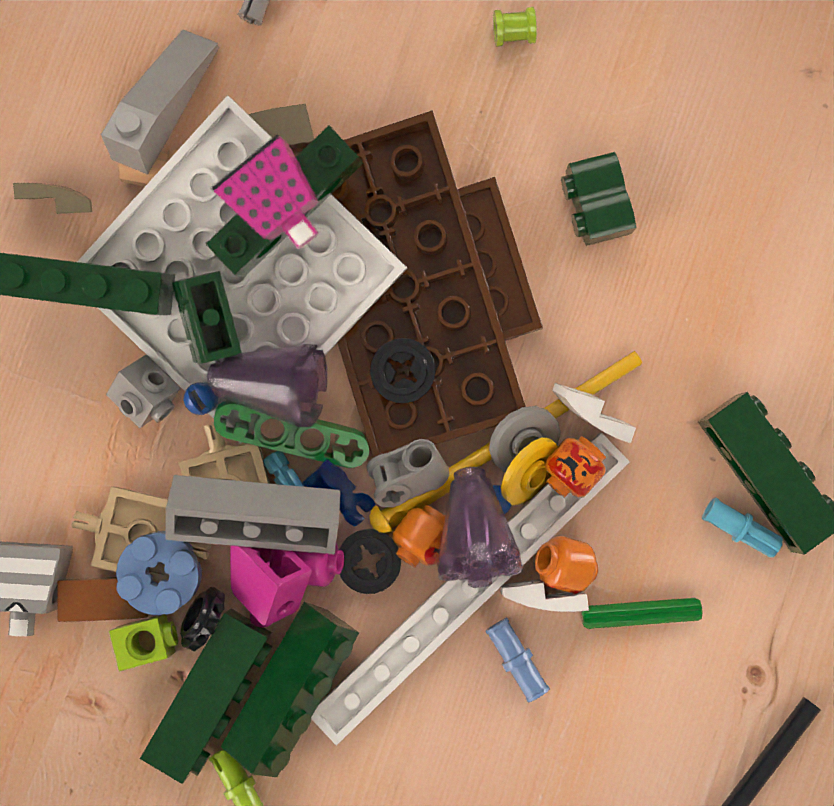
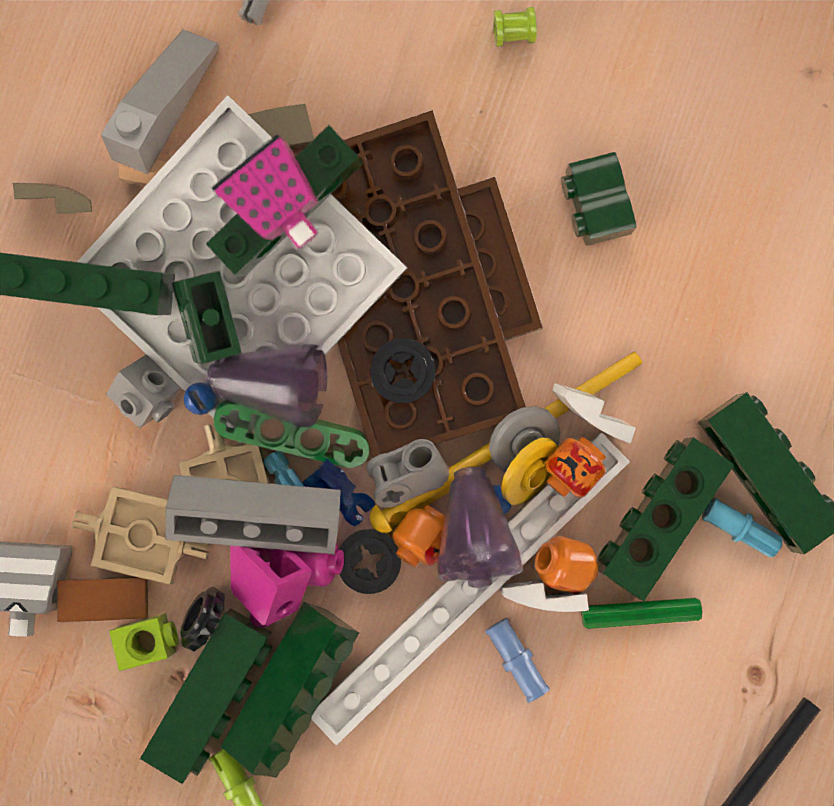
medium blue plate [116,531,202,615] -> none
none -> dark green brick [597,437,734,601]

